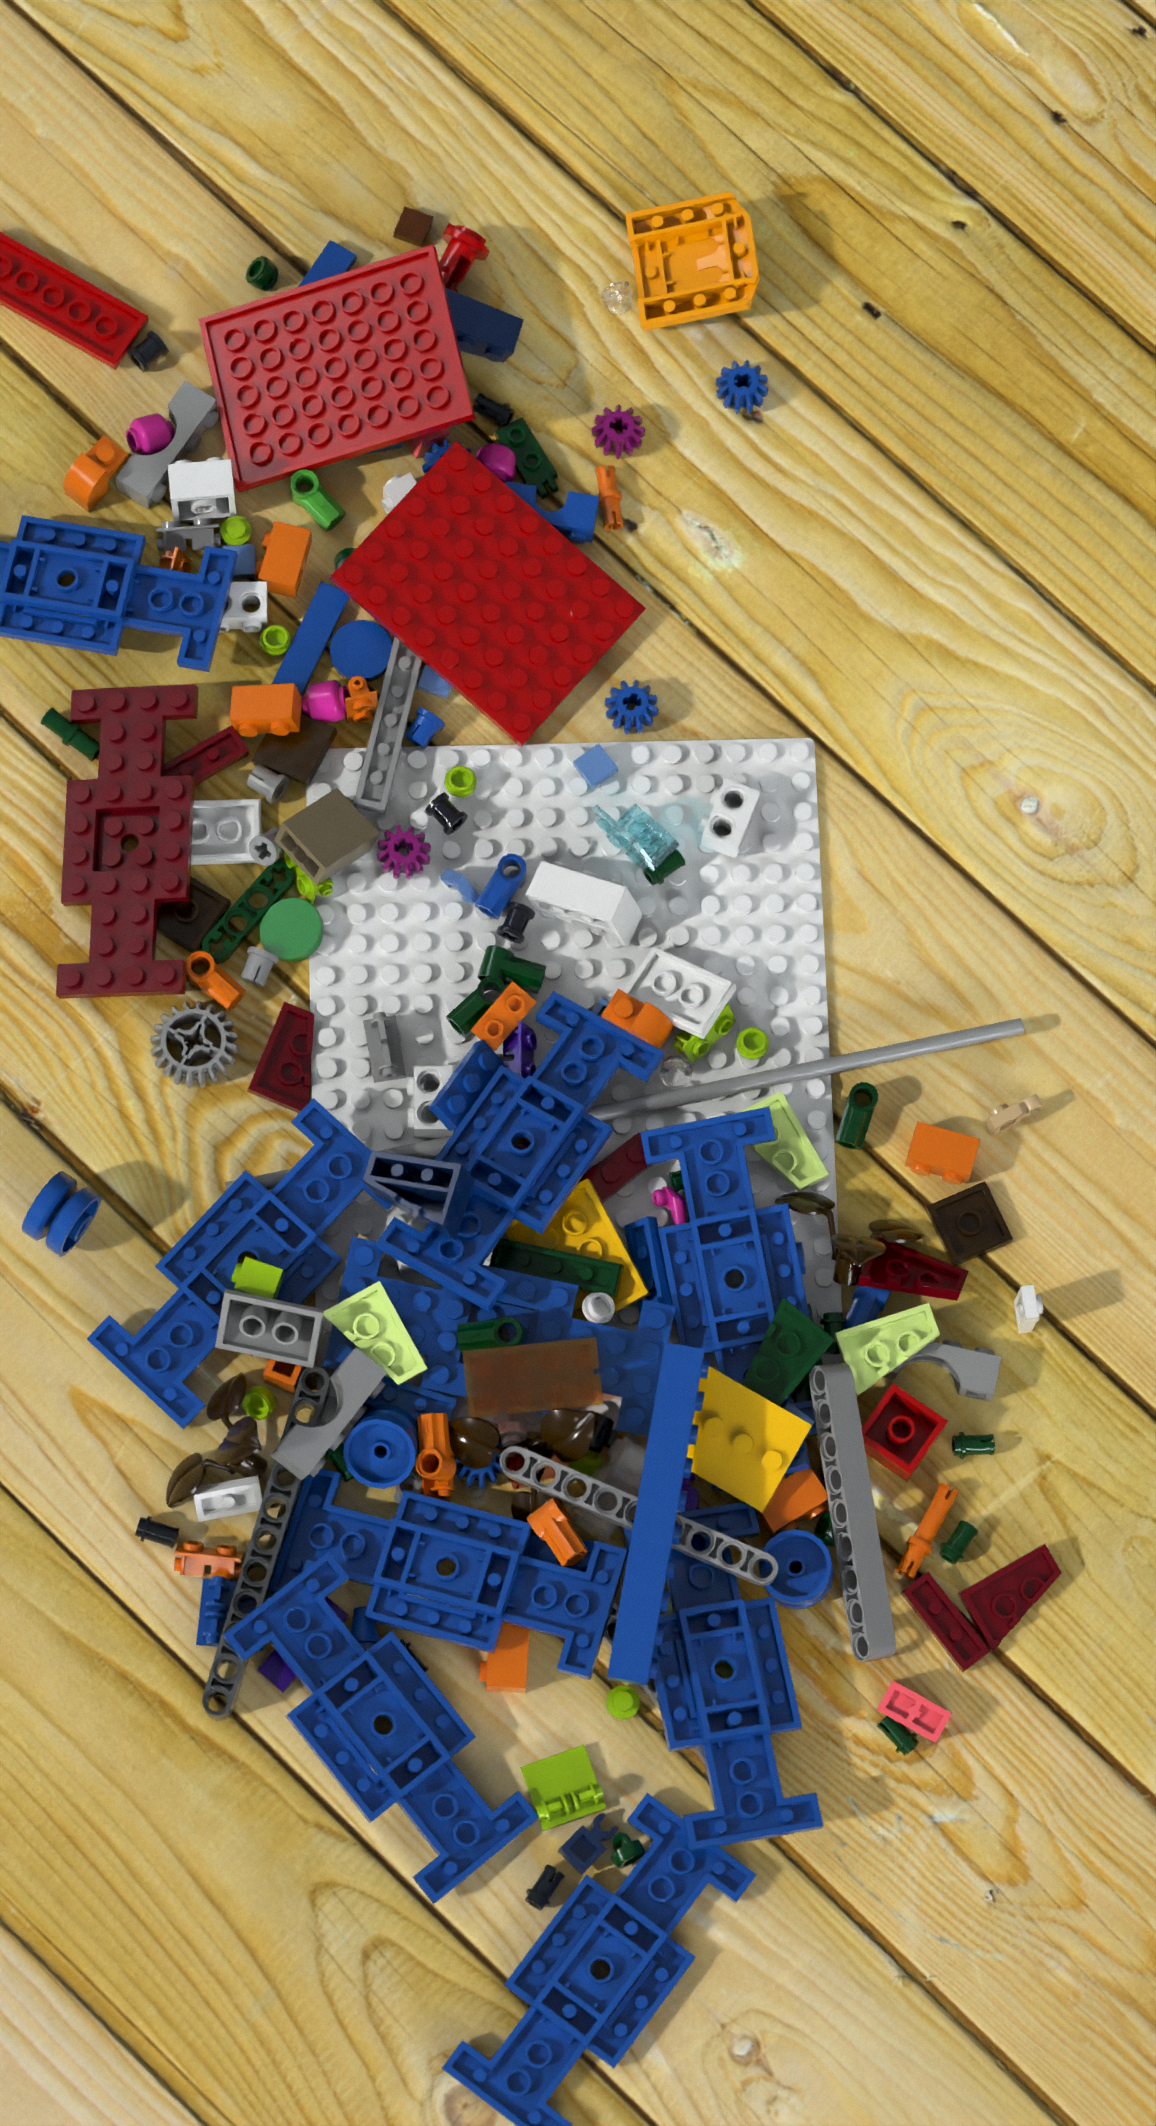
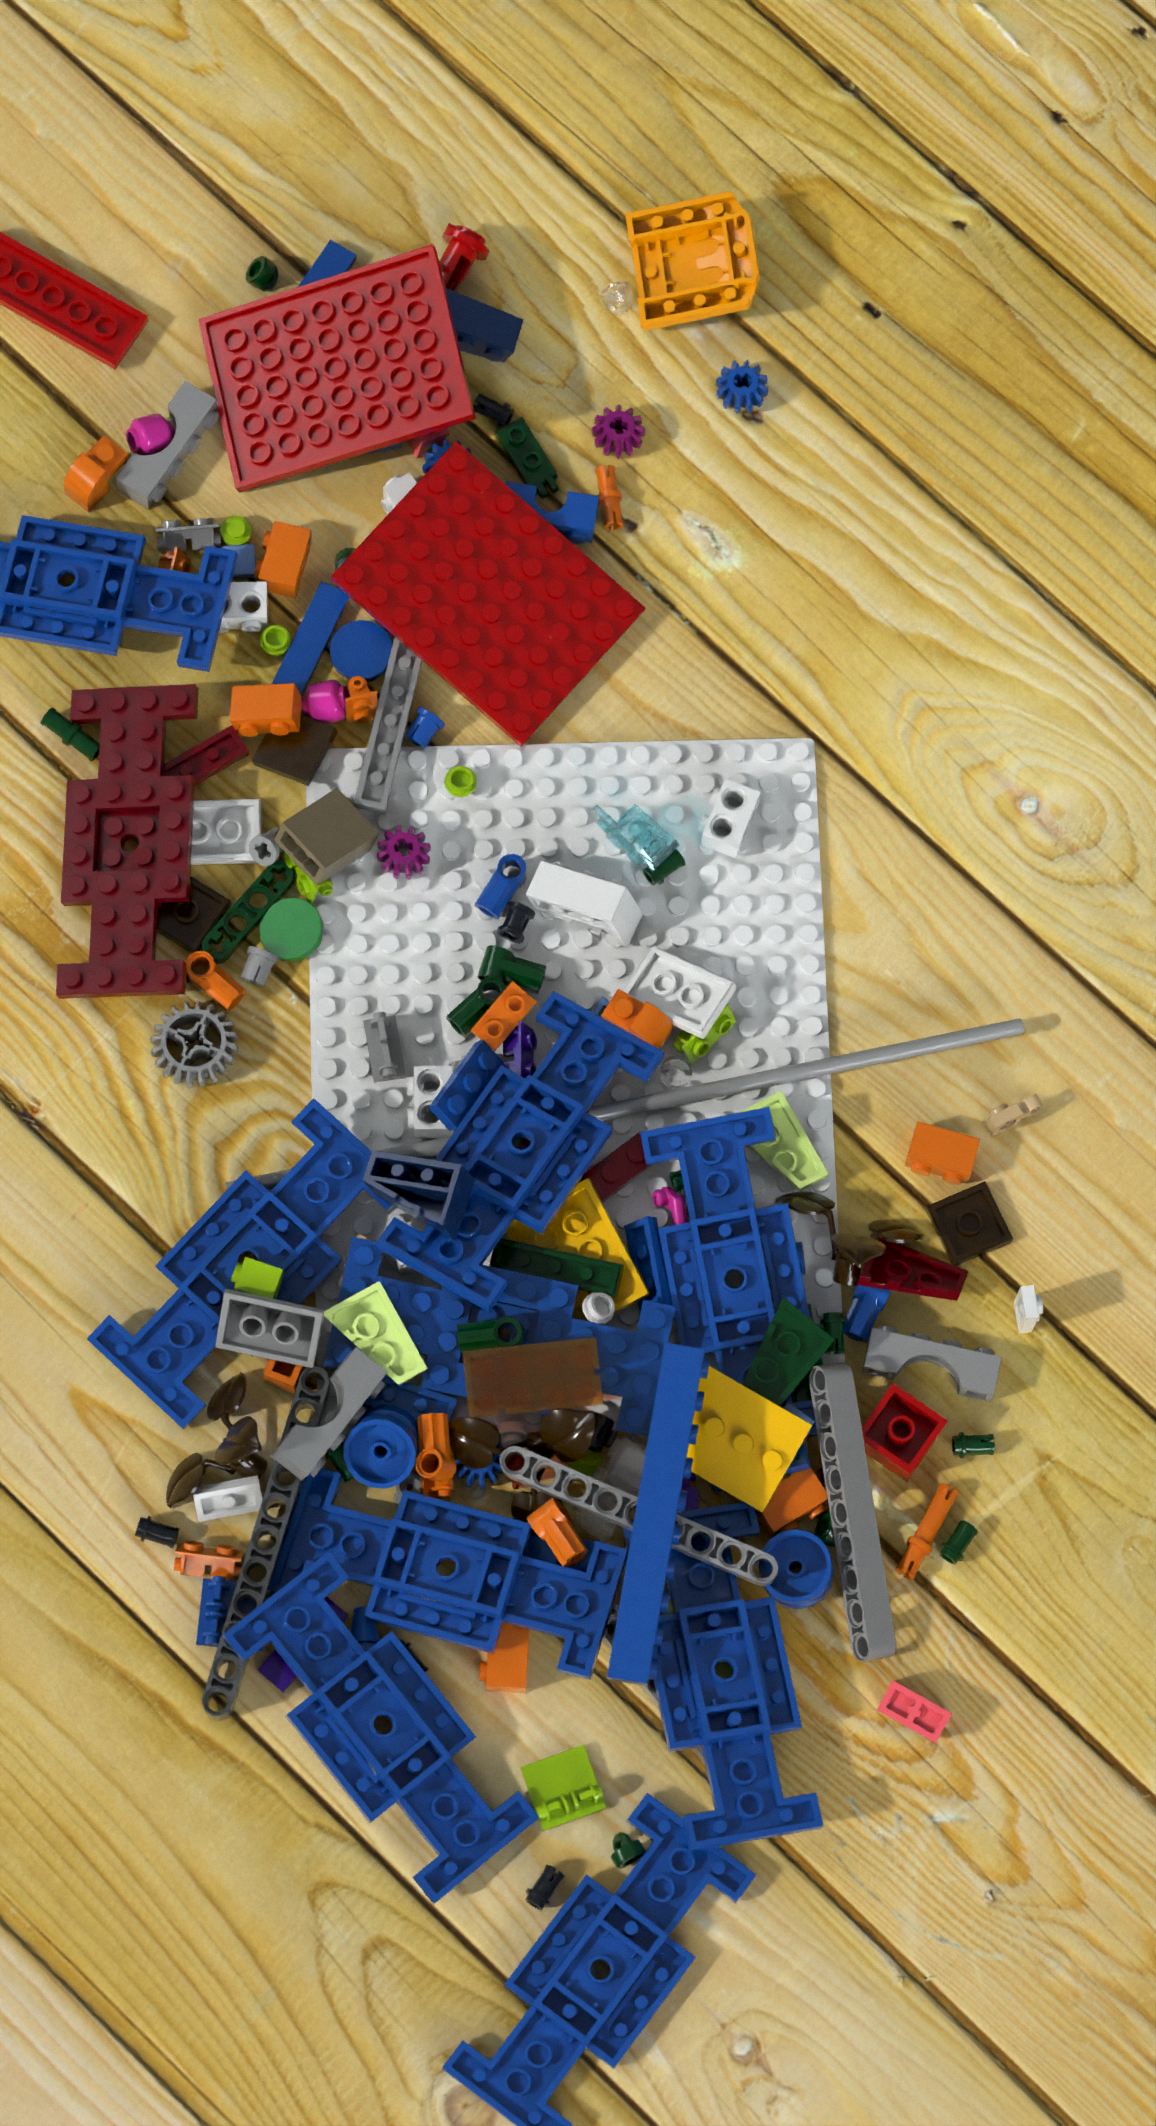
blue wheel [21,1171,101,1257] -> none
black bush [127,331,169,372] -> none
white brick [168,457,236,523] -> none
lime tile [242,1385,278,1420] -> none
light grey bush [247,764,290,805] -> none
dark red wing [247,1001,314,1113] -> none
bright green piece [290,469,346,532] -> none
reddish brown tile [393,207,433,247] -> none
medium blue tile [417,664,452,699] -> none
black bush [425,792,468,835] -> none
medium blue tile [440,868,480,904] -> none
dark pink head [475,443,516,483] -> none
dark blue plate [557,1813,618,1875] -> none
medium blue tile [573,744,618,789] -> none
blue gear [605,679,659,735] -> none
lime plate [606,1685,640,1720] -> none
lime plate [736,1027,769,1060] -> none
dark green piece [834,1082,878,1151] -> none
yellowish green wing [834,1303,940,1396] -> none
dark green pin [877,1716,919,1756] -> none
dark red plate [901,1572,990,1673] -> none
dark red wing [958,1544,1062,1652] -> none

